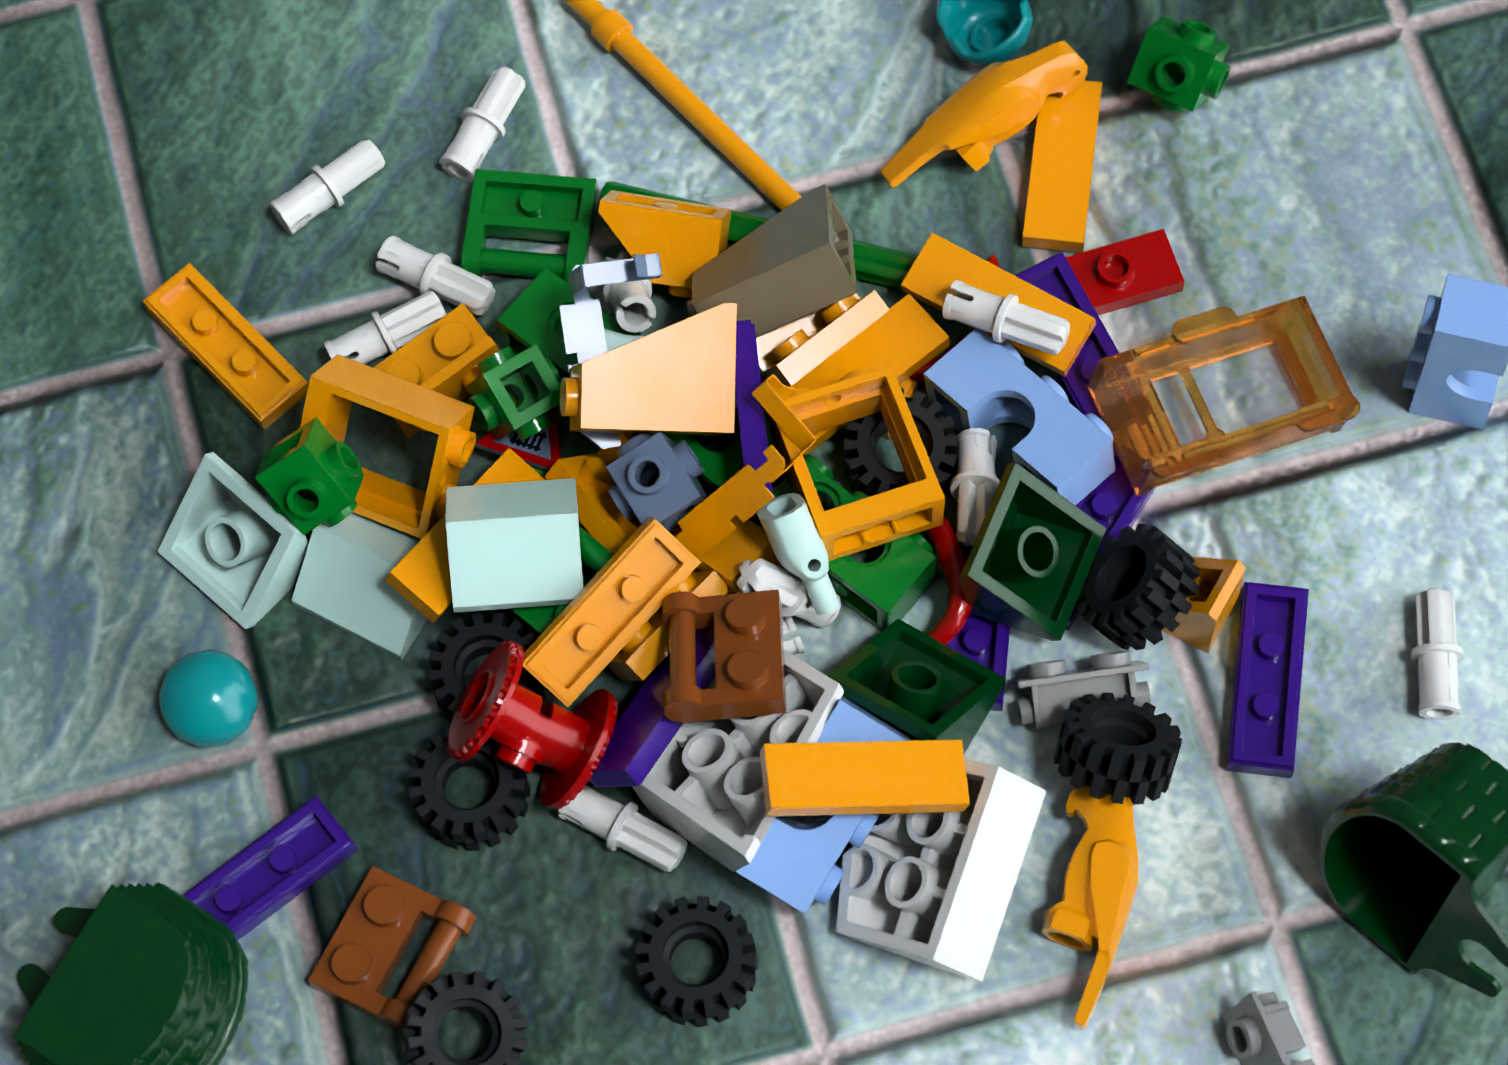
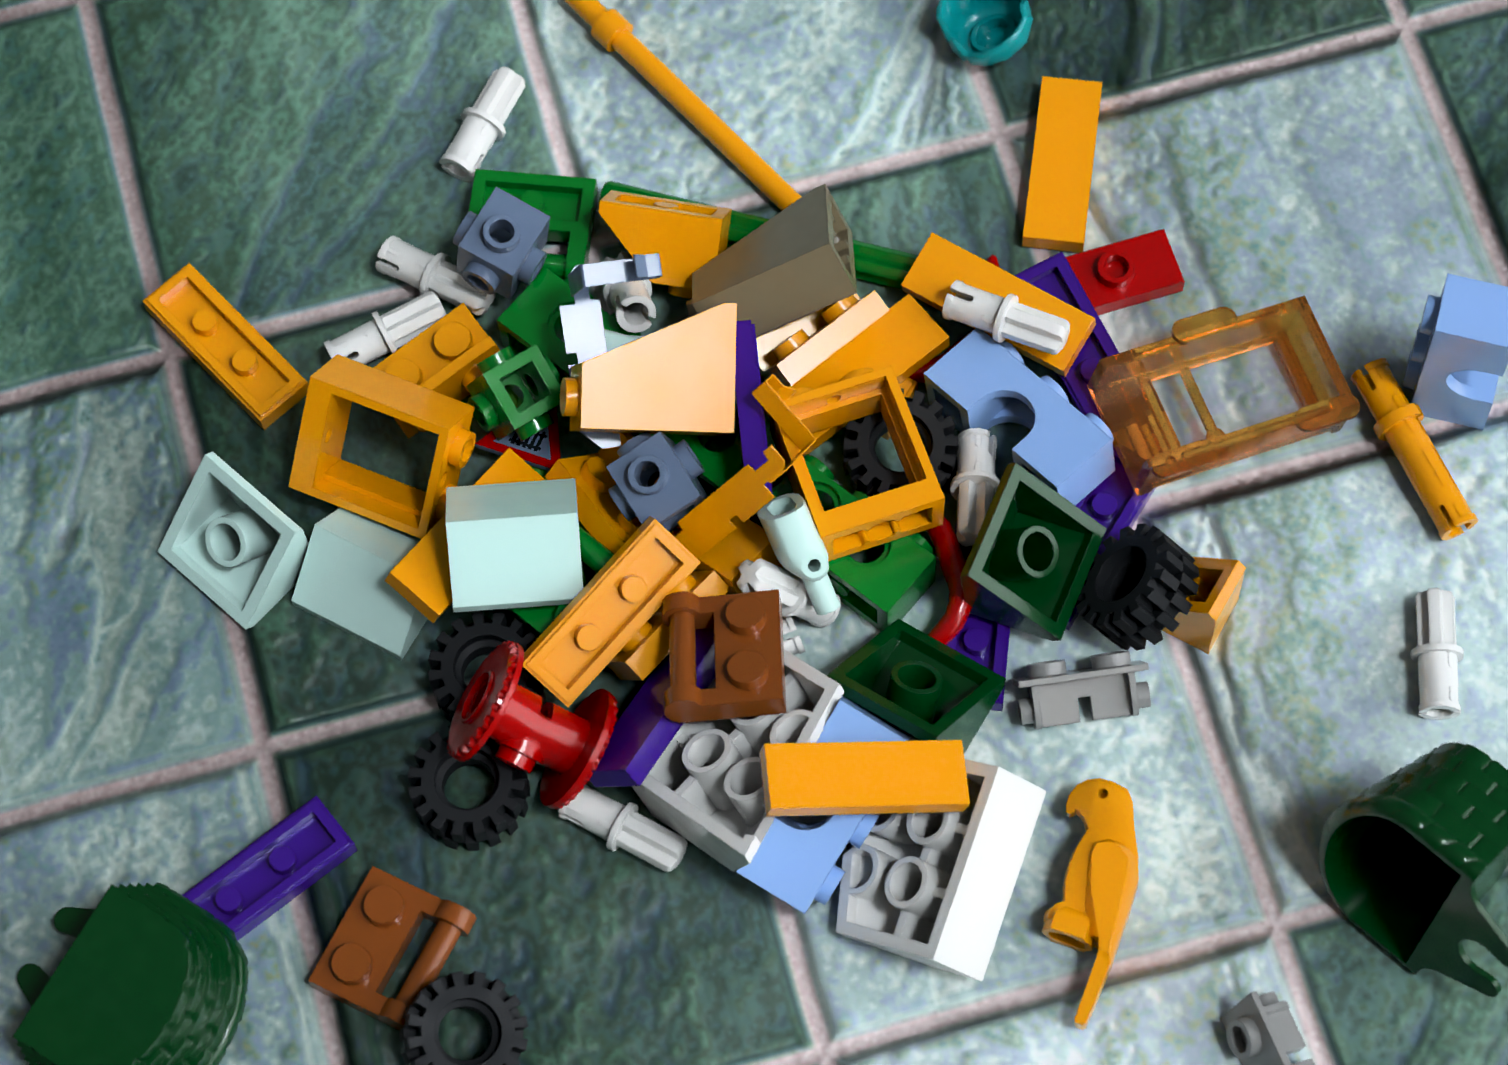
teal hair [159,649,258,748] -> none
green brick [255,417,364,535] -> none
white axle [269,140,385,235] -> none
black tyre [635,896,758,1027] -> none
light orange animal [880,40,1088,188] -> none
black tyre [1053,693,1182,805] -> none
green brick [1127,16,1231,113] -> none
dark purple tile [1226,582,1309,778] -> none
none -> sand blue brick [453,187,550,300]
none -> light orange pin [1350,358,1478,540]

